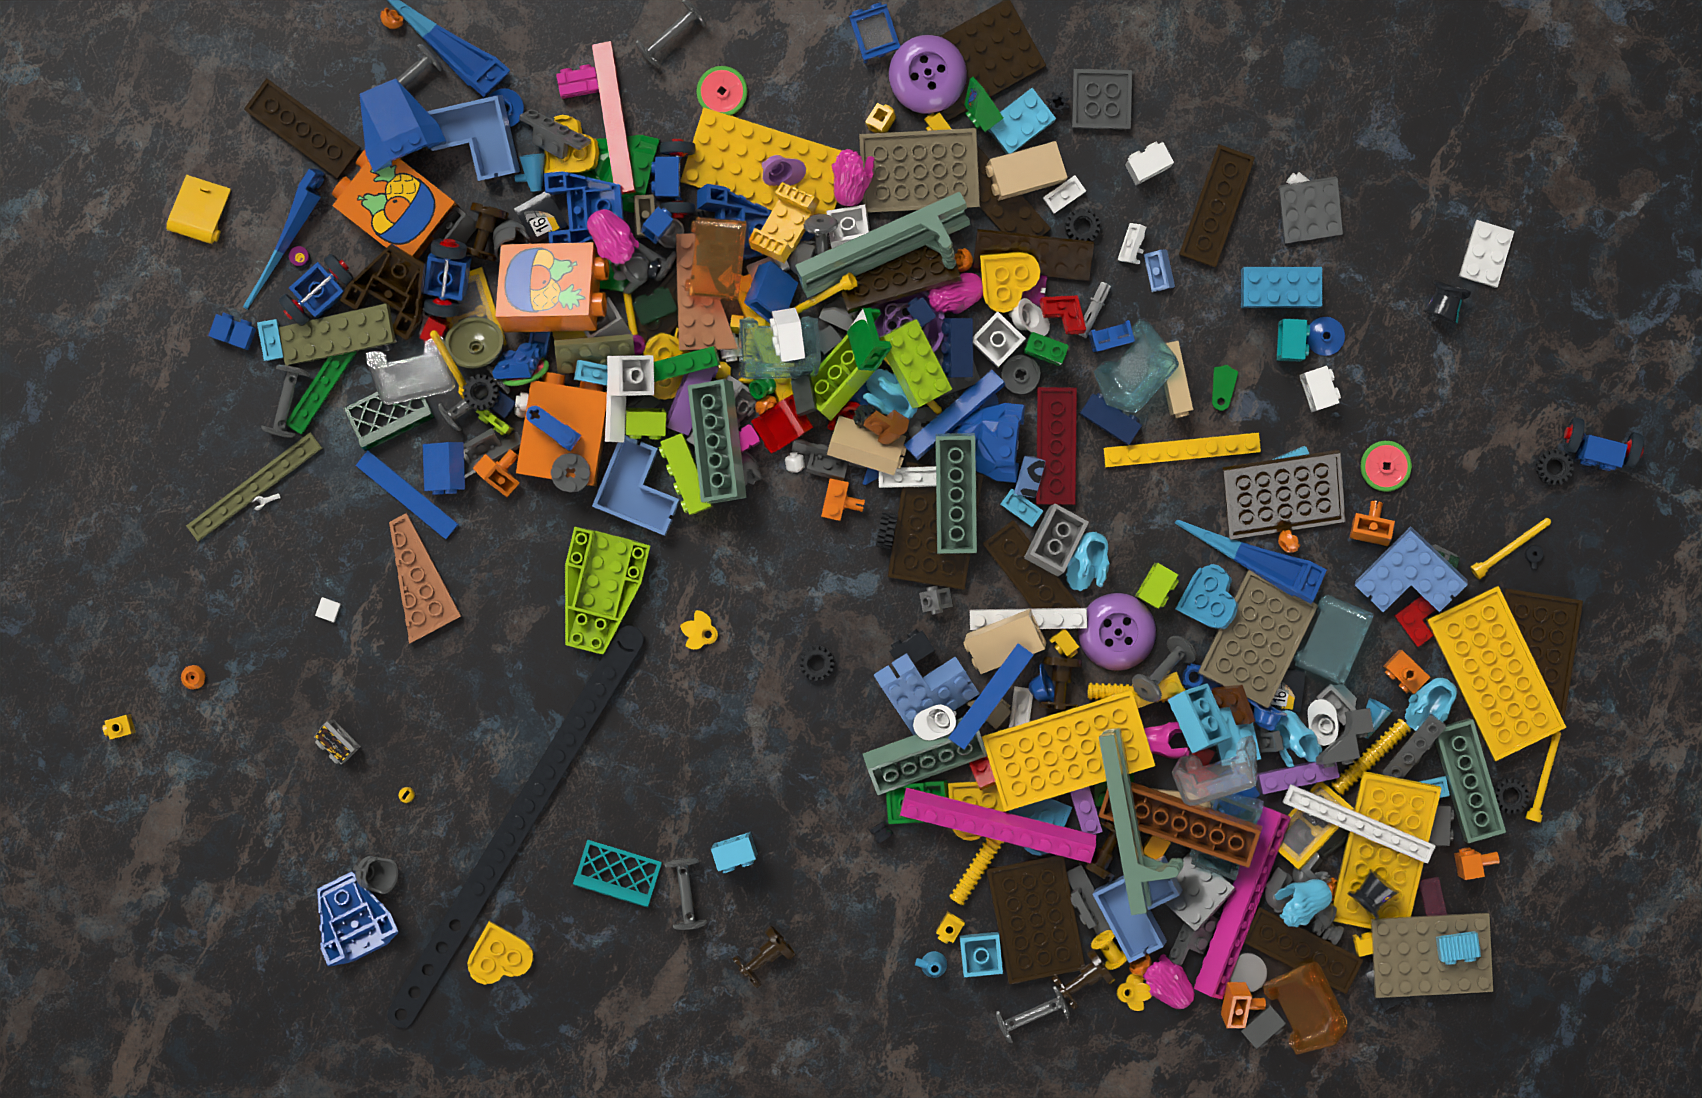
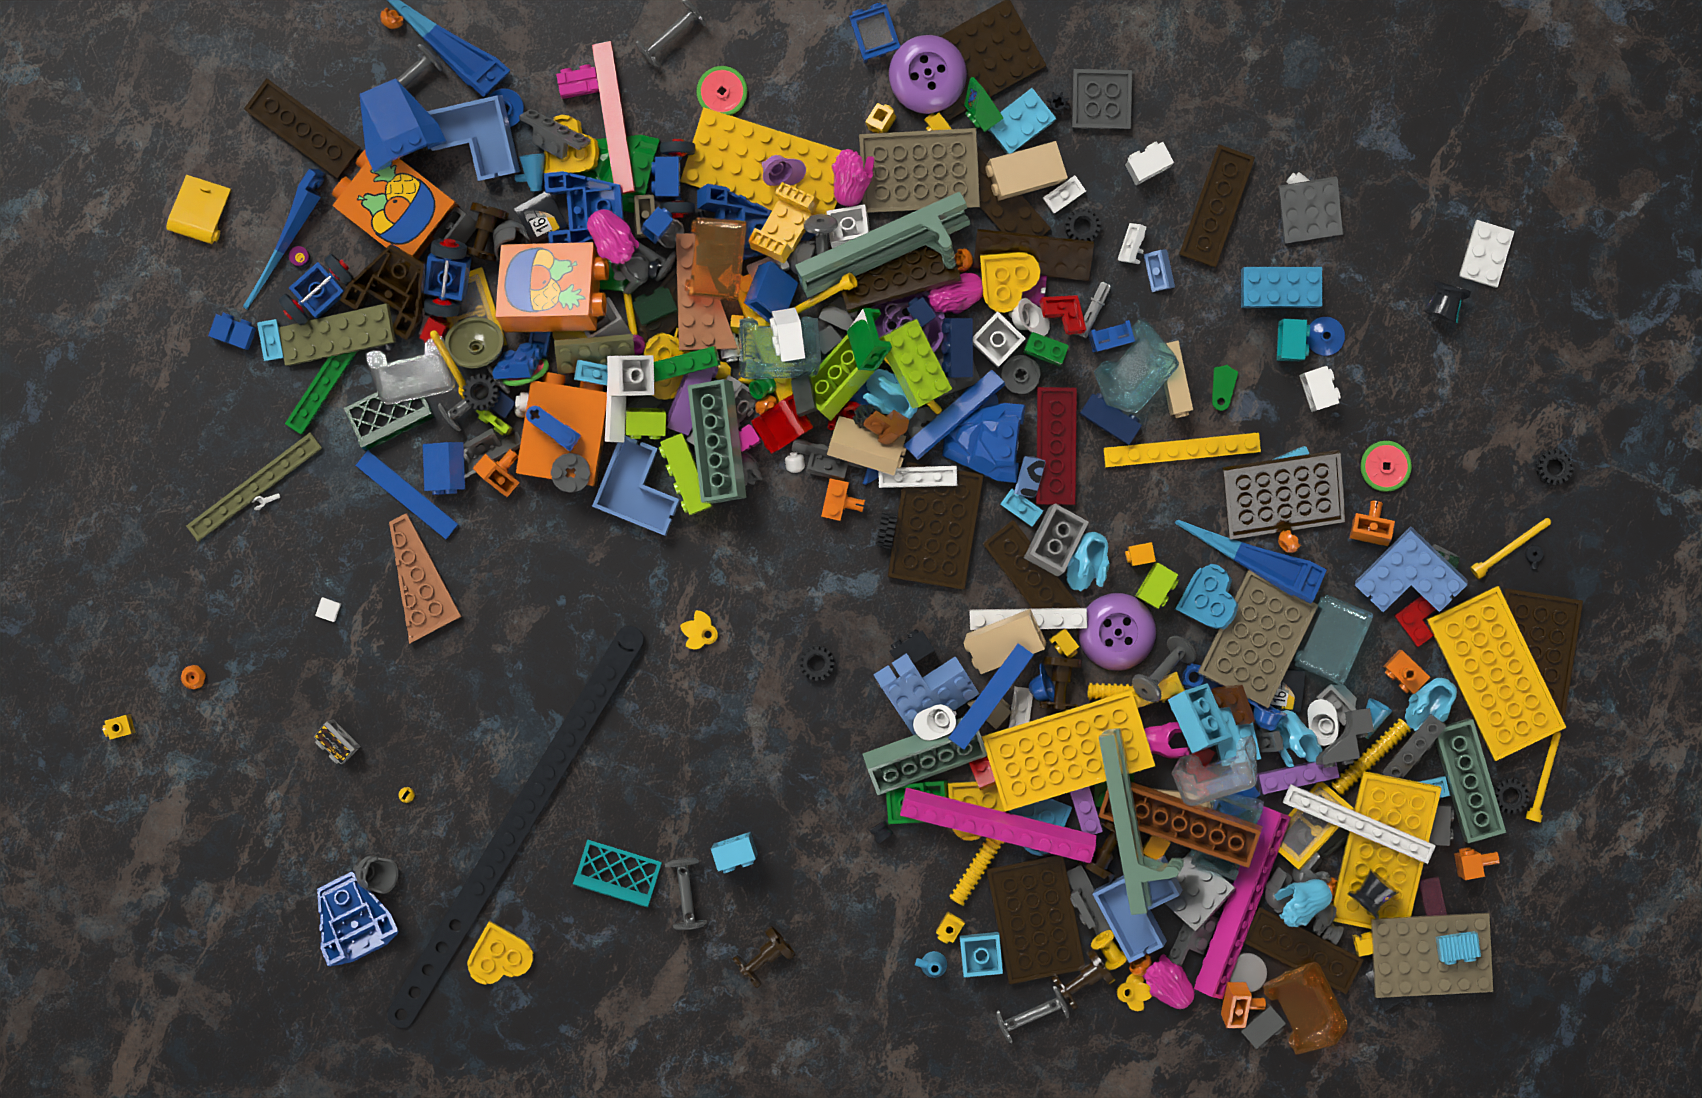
dark grey hose [261,365,310,438] -> none
lime wedge [565,527,650,654] -> none
flat silver brick [919,586,953,614] -> none
sand green brick [936,433,977,554] -> none
brick [1564,417,1644,471] -> none
none -> light orange brick [1125,542,1156,566]

